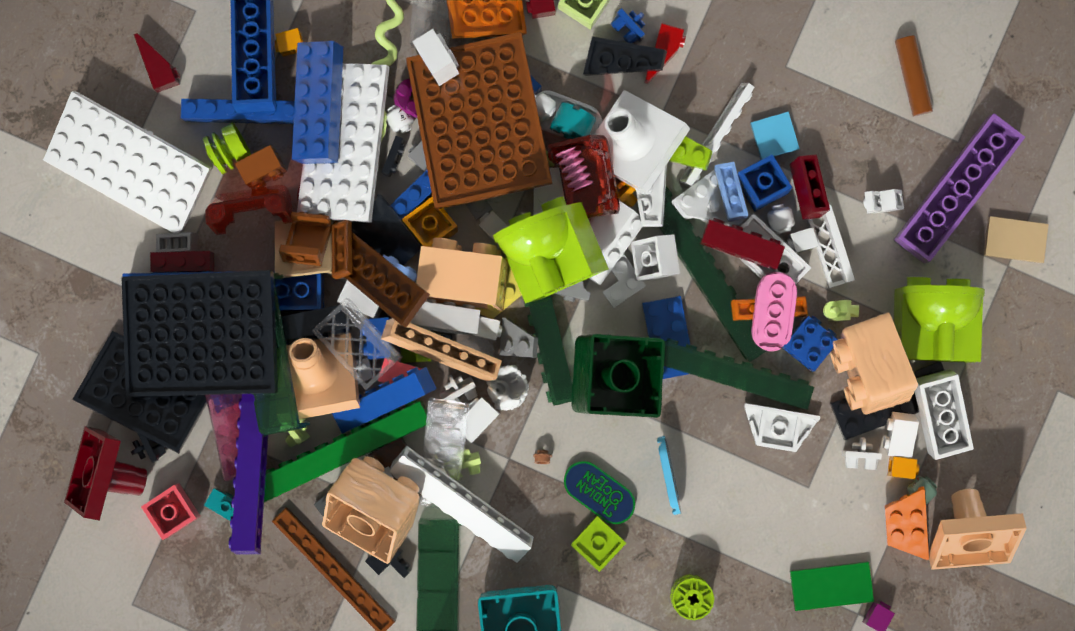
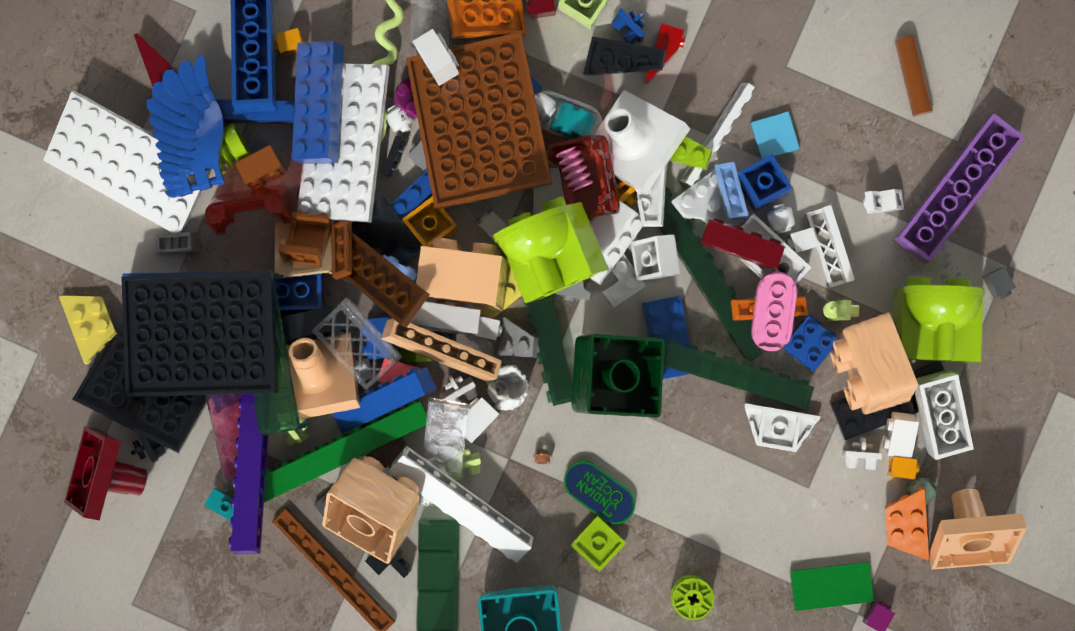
coral brick [141,483,201,540] -> none
dark red brick [150,251,215,273] -> none
white brick [337,280,382,318] -> none
medium azure tile [657,436,681,515] -> none
dark red brick [789,154,830,220] -> none
tan tile [984,216,1049,263] -> none
none -> light yellow wing [59,296,117,365]
none -> blue animal [147,56,226,198]
none -> dark grey brick [982,267,1016,299]

